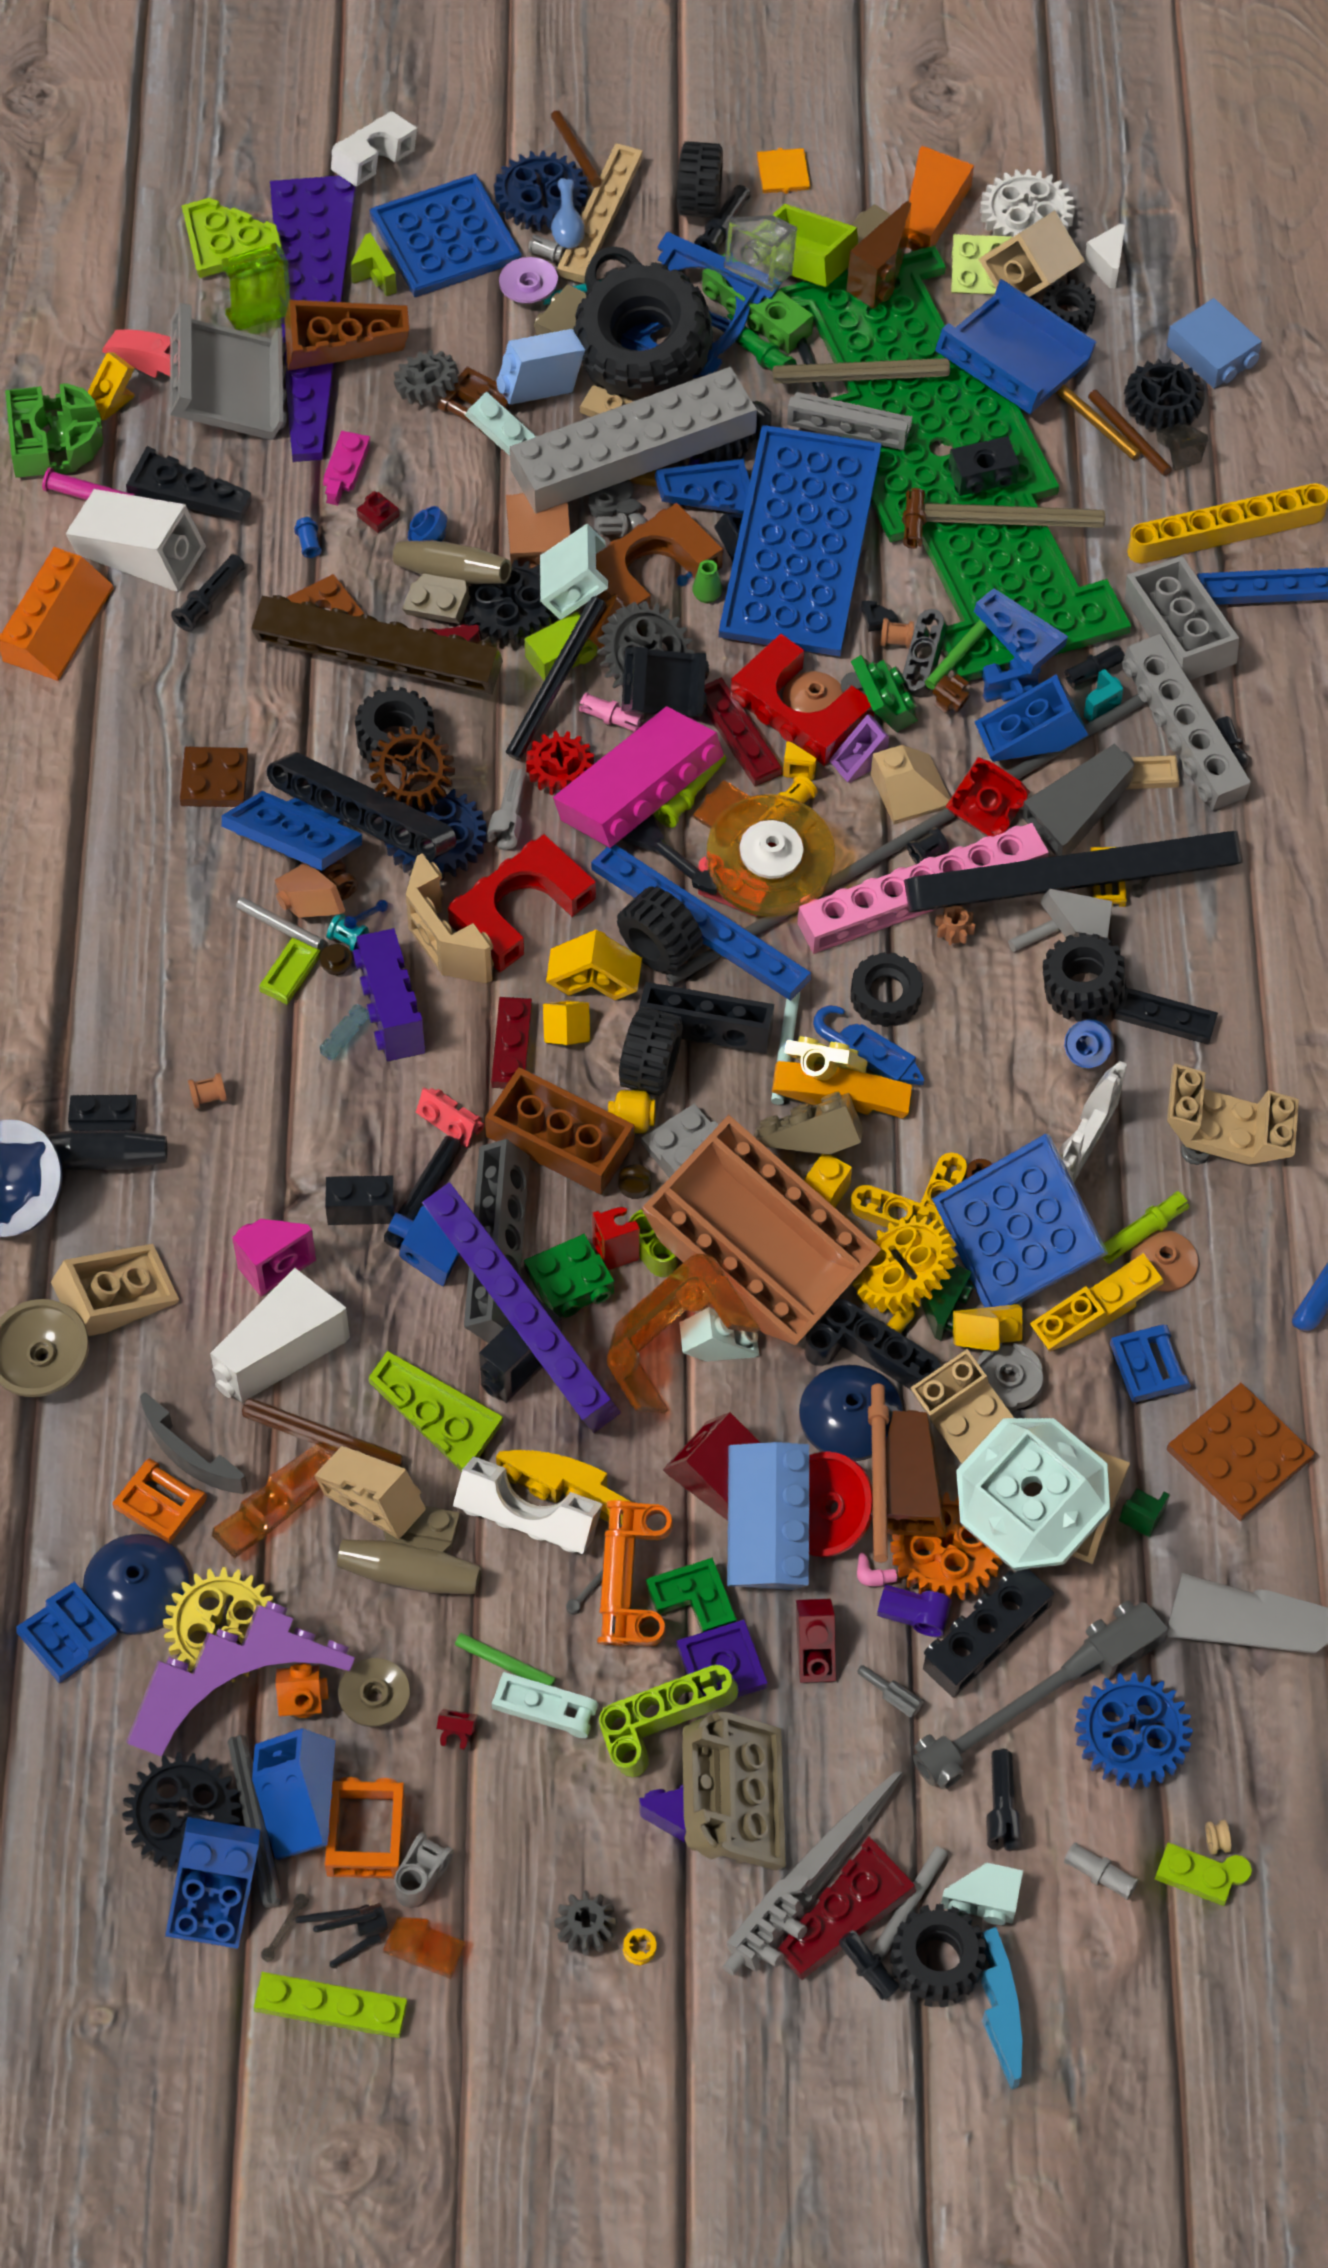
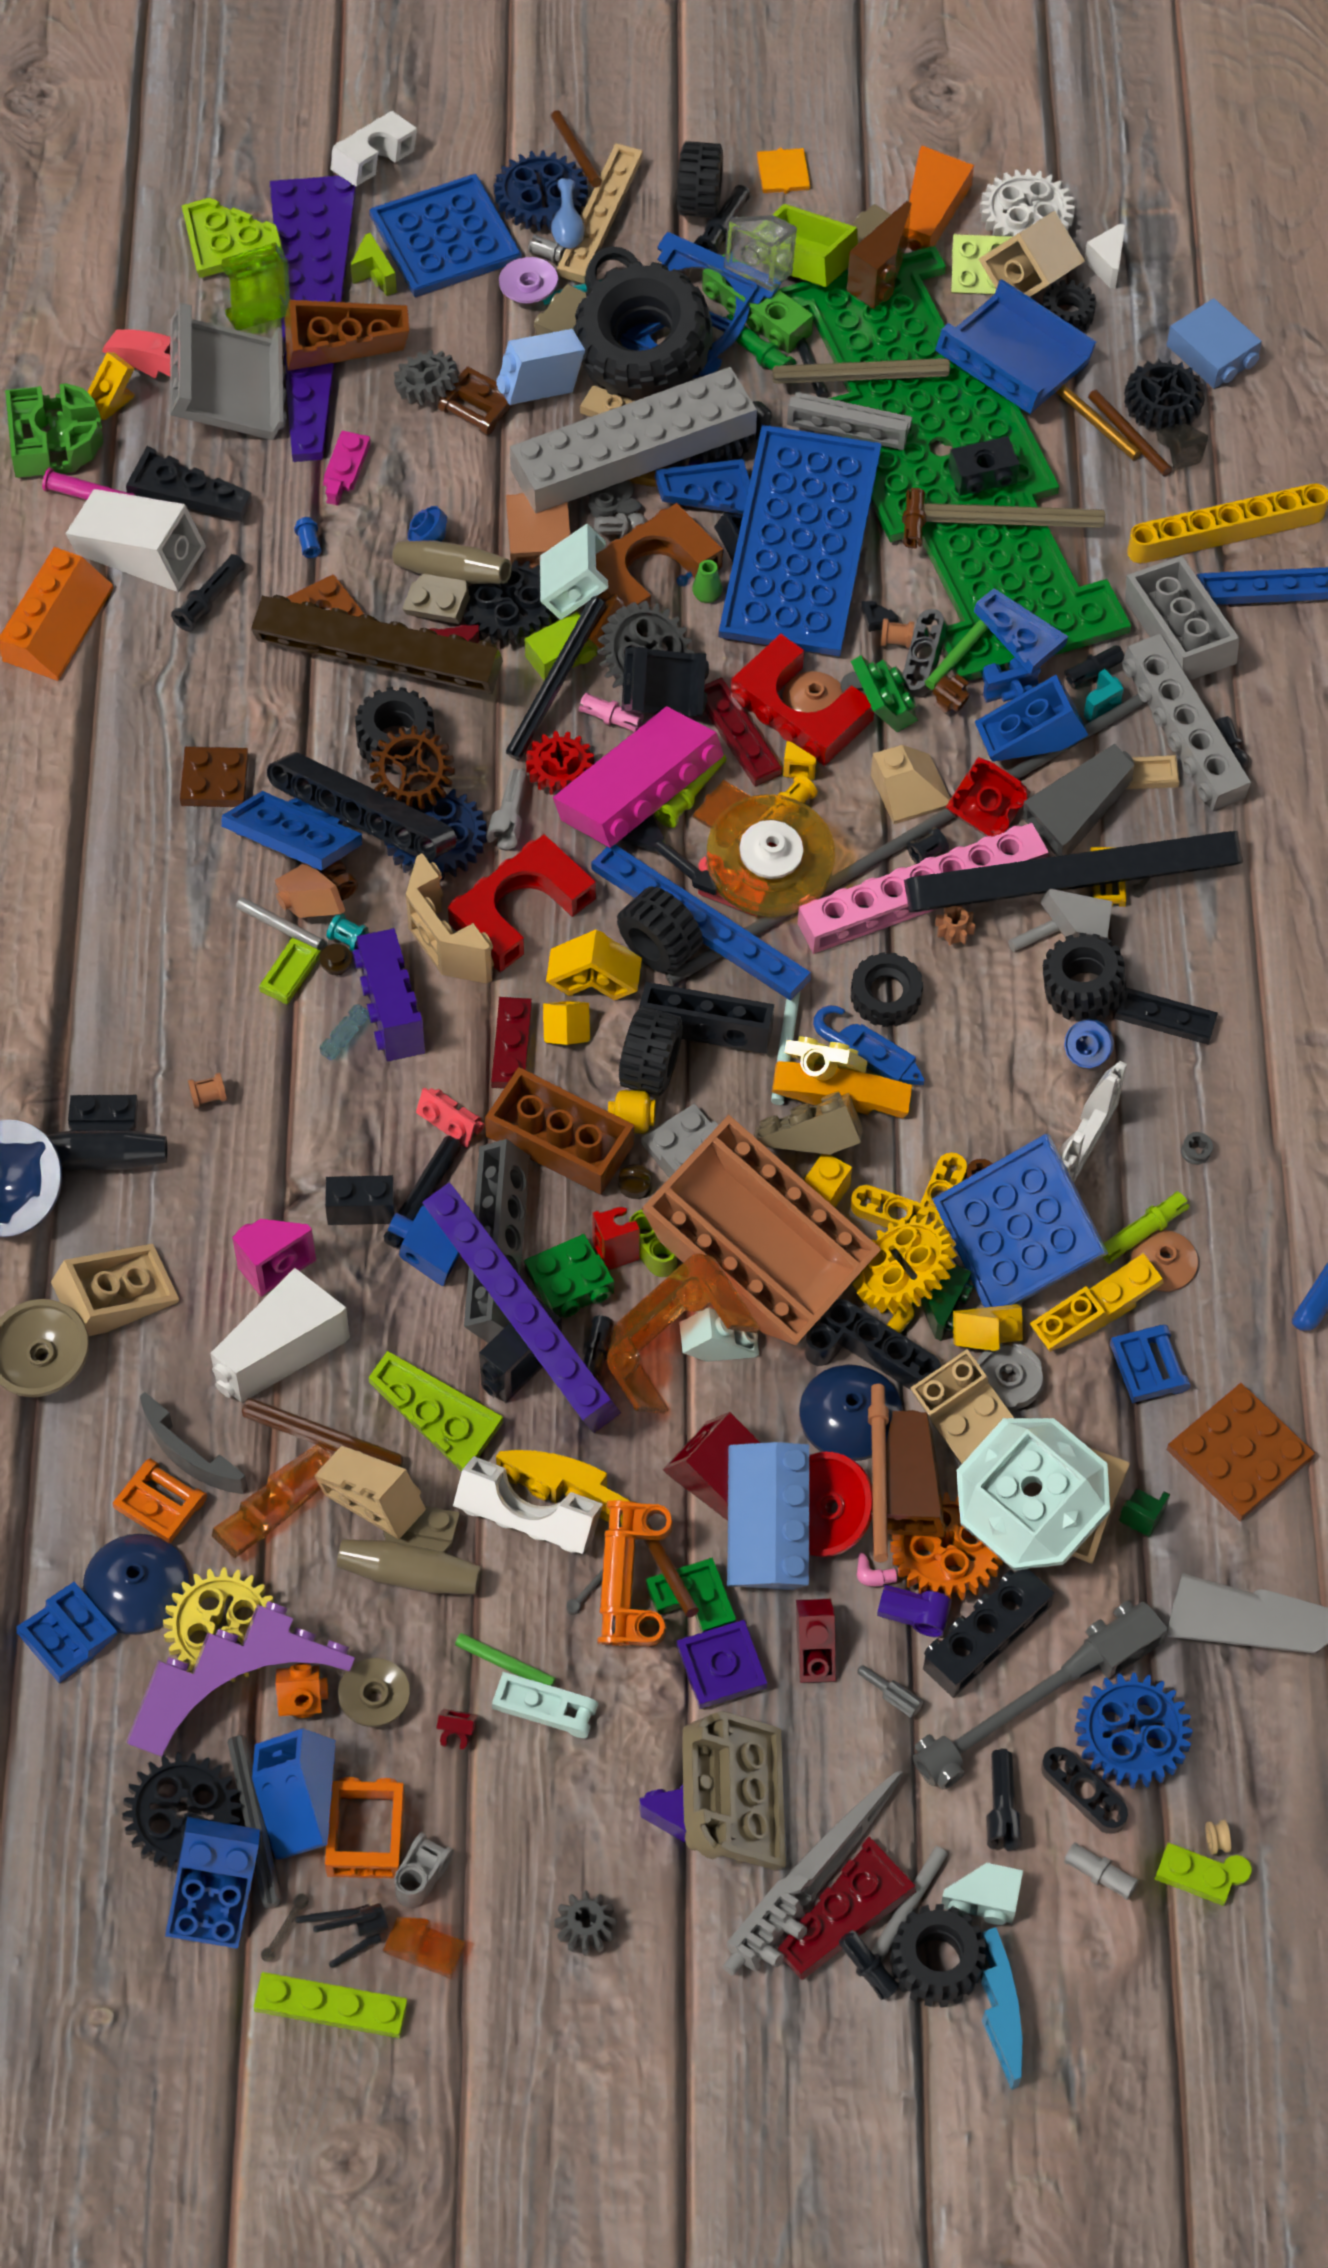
clear blue hinge [343,900,388,929] -> none
dark red tile [356,490,400,533] -> none
light aqua plate [465,392,537,456] -> none
lime beam [599,1665,739,1777] -> none
yellow bush [623,1928,657,1965] -> none
medium lavender slope [829,714,889,782] -> none
tan slope [1167,1063,1299,1165] -> none
none -> black pin [582,1315,614,1383]
none -> reddish brown bar [643,1521,699,1617]
none -> black beam [1041,1747,1128,1834]

